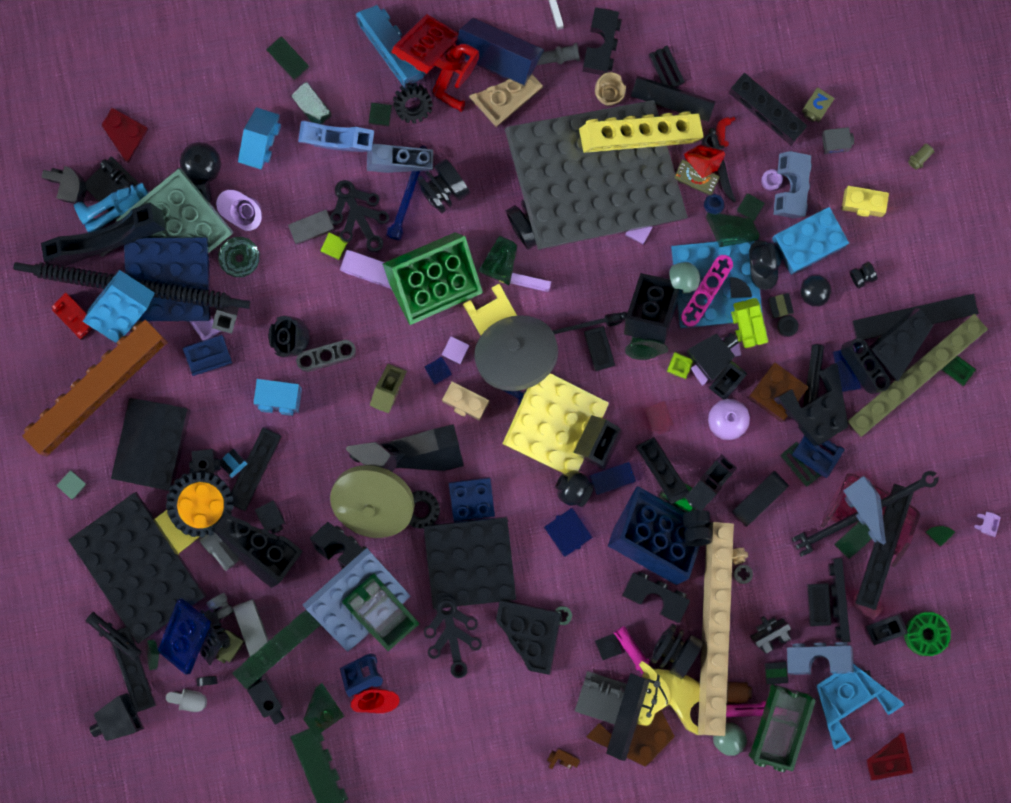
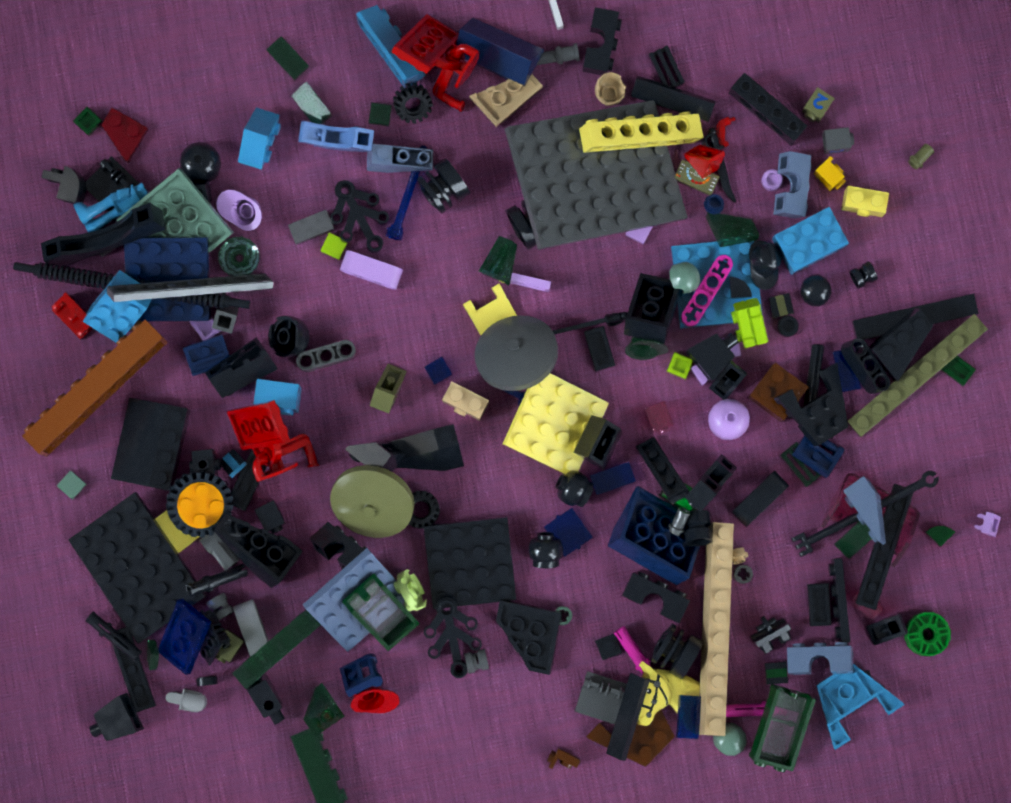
green slope [383,232,483,325] -> none
lavender tile [442,337,469,364] -> none
dark blue hinge [449,477,495,522] -> none
reddish brown brick [727,681,752,703] -> none
clear green tile [736,193,765,222] -> none
dark red wing [866,733,913,781] -> none
none -> dark green tile [73,107,103,136]
none -> dark grey tile [107,273,273,302]
none -> black pin [186,564,248,597]
none -> black wedge [205,337,278,398]
none -> red plate [227,400,320,482]
none -> yellowish green plate [394,569,427,612]
none -> dark grey wheel [464,649,489,674]
none -> black piece [528,532,563,568]
none -> dark grey pin [669,507,691,536]
none -> clear blue tile [676,695,701,739]
none -> yellow brick [813,156,846,191]

